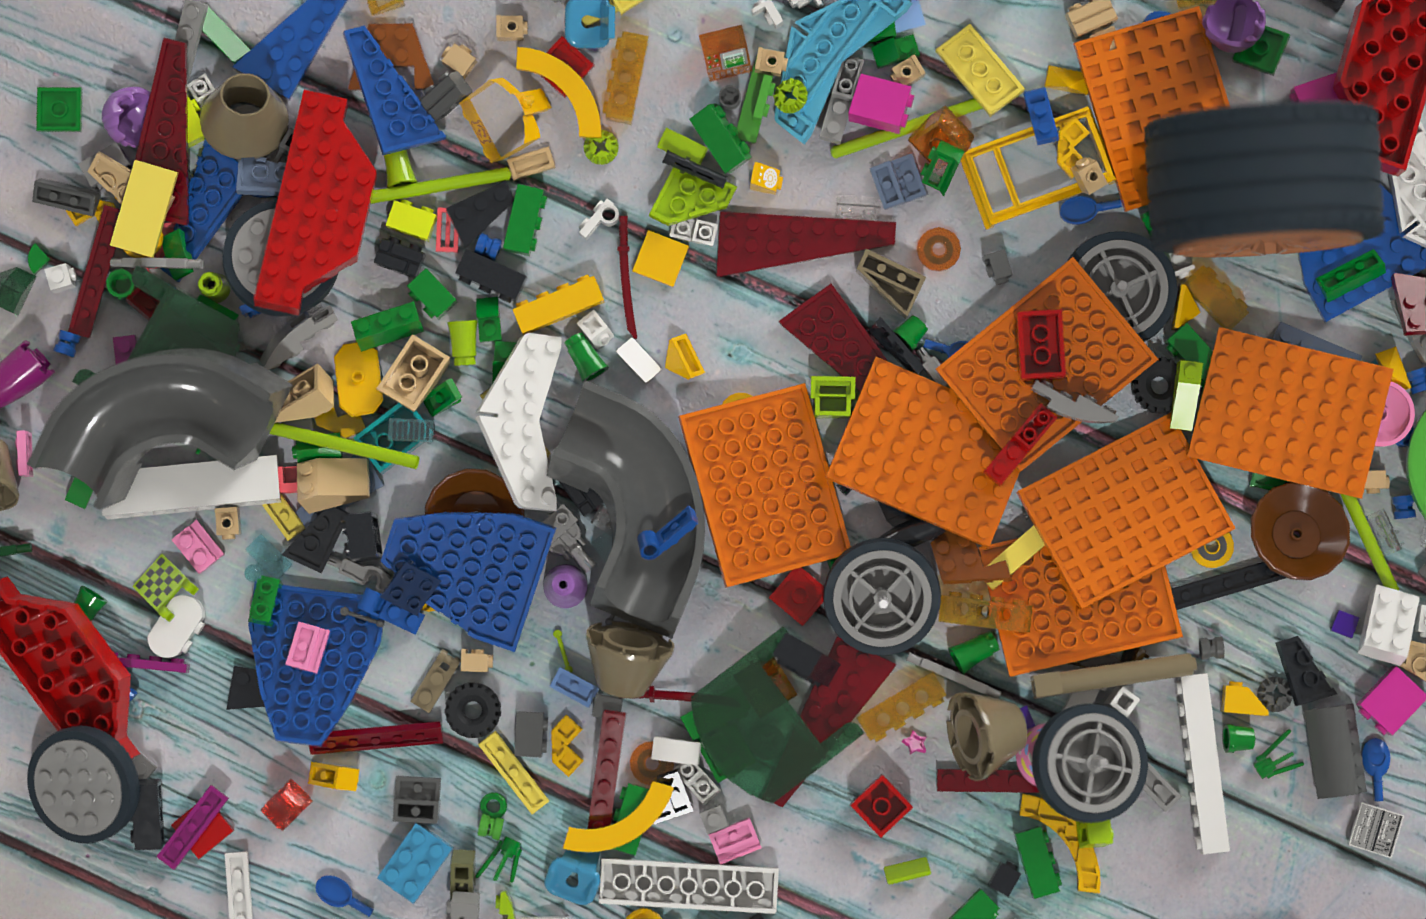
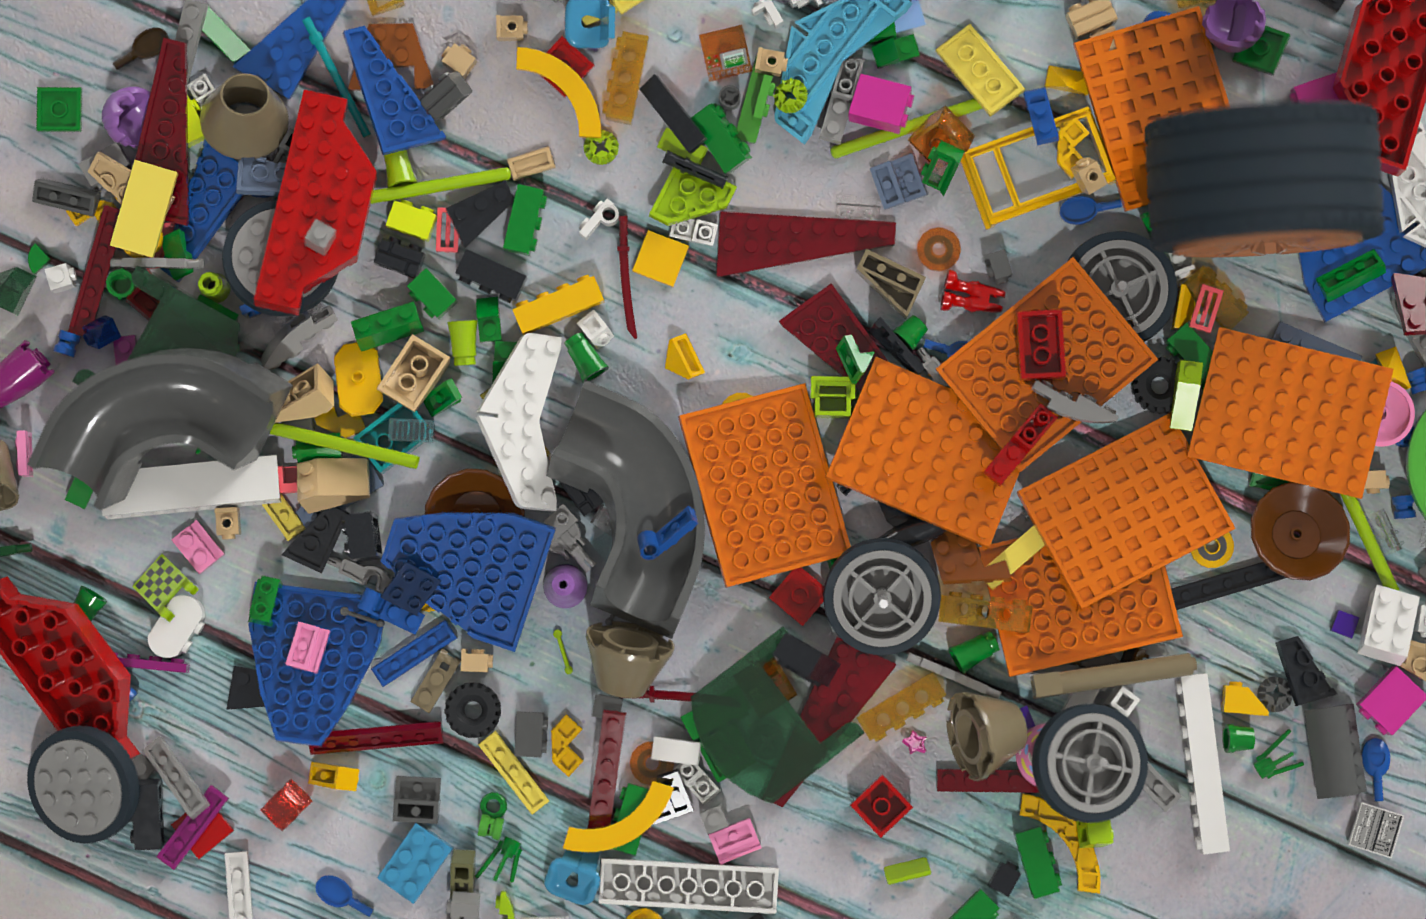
clear light blue plate [244,534,293,582] -> none
yellow piece [459,77,552,163] -> none
blue wheel [474,233,502,261] -> none
medium blue panel [549,667,599,708] -> none
white slope [616,338,662,384] -> none
yellow slope [750,162,783,195] -> none
tan brick [890,54,926,86] -> none
dark grey wheel [1199,637,1225,660] -> none
none -> clear blue brick [82,315,121,349]
none -> dark brown piece [112,27,169,70]
none -> light grey plate [142,736,210,819]
none -> teal bar [302,17,371,138]
none -> light grey brick [305,219,336,256]
none -> blue tile [371,620,457,687]
none -> black tile [639,74,707,154]
none -> green slope [836,335,875,385]
none -> red piece [940,270,1006,313]
none -> coral tile [1189,284,1224,334]

